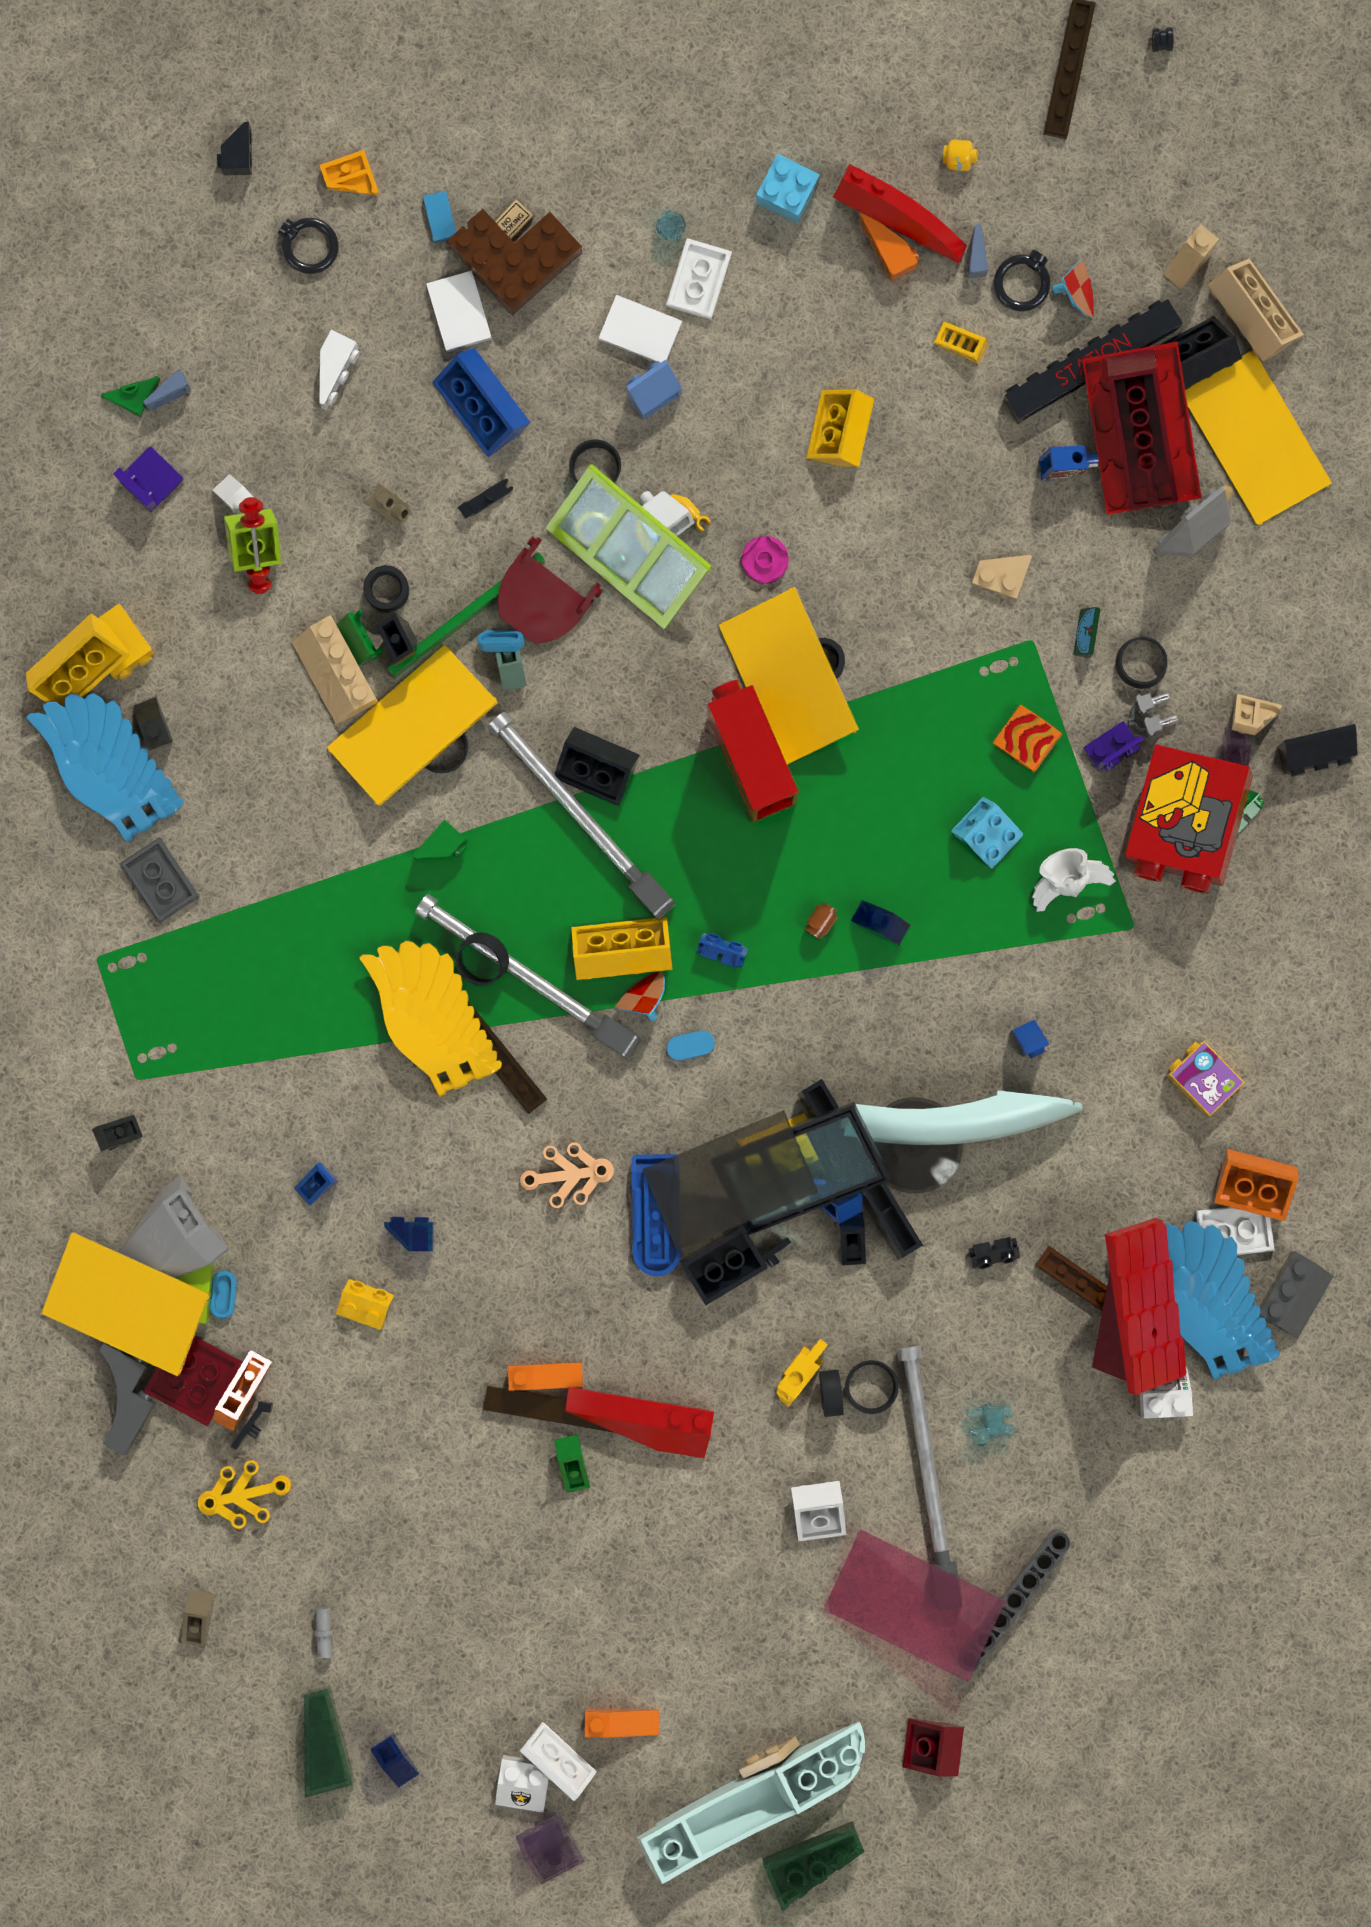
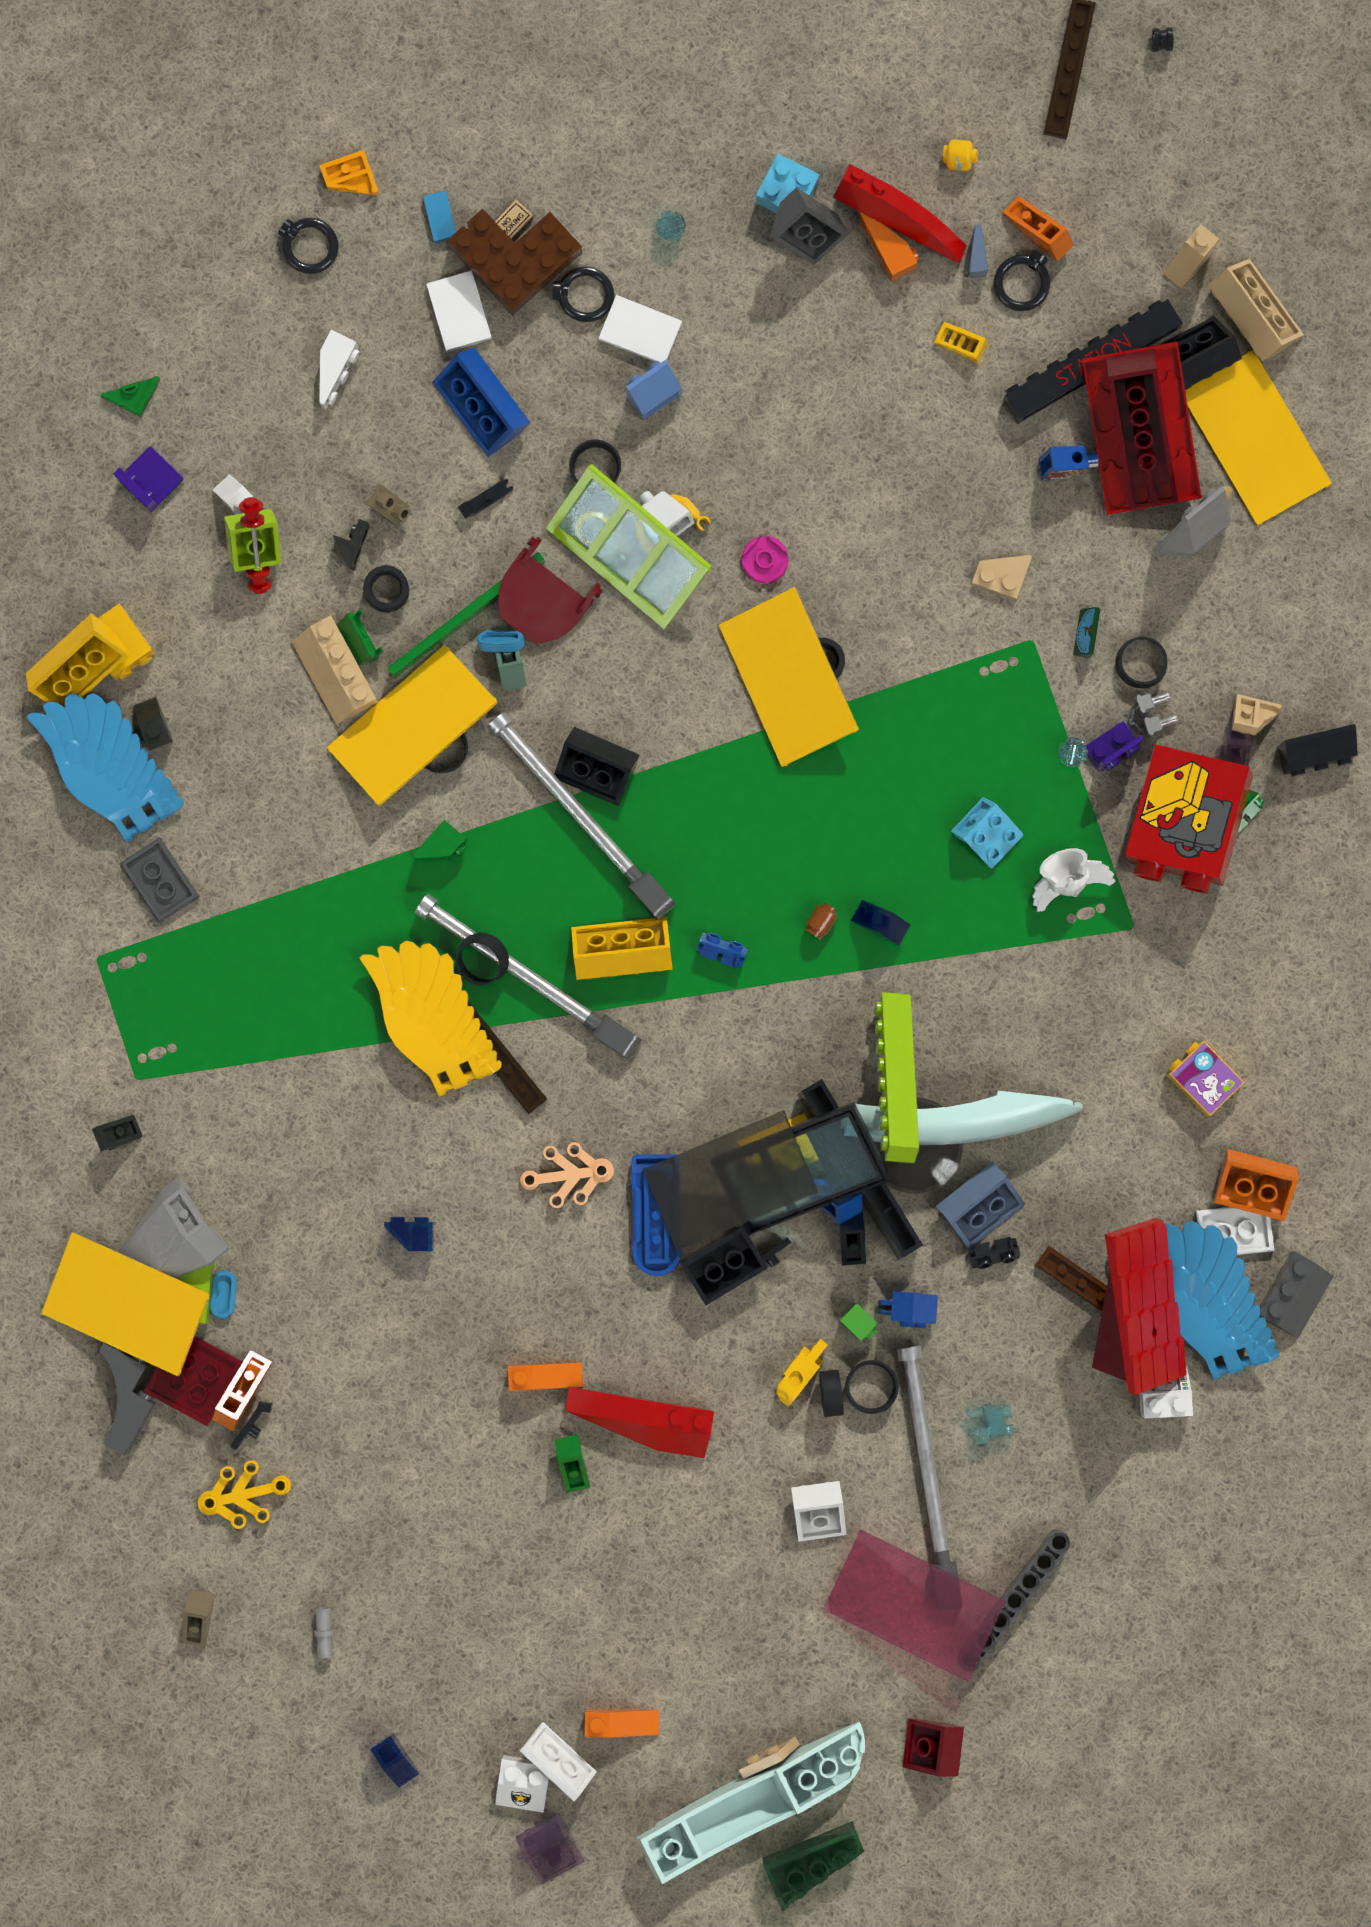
sand blue slope [143,369,191,411] -> none
black slope [217,122,252,176] -> none
blue slope [294,1162,338,1206] -> none
clear green wedge [304,1685,355,1798] -> none
yellow bracket [336,1279,394,1330] -> none
black slope [376,613,417,665] -> none
dark brown tile [483,1386,615,1433] -> none
shield [614,971,665,1021] -> none
white tile [666,238,732,320] -> none
dark azure tile [667,1031,715,1061] -> none
red brick [707,680,799,823] -> none
yellow slope [806,389,875,467] -> none
slope [993,705,1062,773] -> none
blue slope [1011,1020,1049,1059] -> none
shield [1053,259,1094,318] -> none
none -> pearl dark grey slope [333,519,370,571]
none -> black piece [552,267,614,322]
none -> dark grey slope [771,187,849,265]
none -> bright green brick [840,1303,878,1341]
none -> lime brick [874,992,919,1163]
none -> blue brick [878,1291,938,1328]
none -> sand blue slope [936,1161,1025,1249]
none -> orange slope [1002,196,1074,262]
none -> clear light blue gear [1057,737,1088,767]

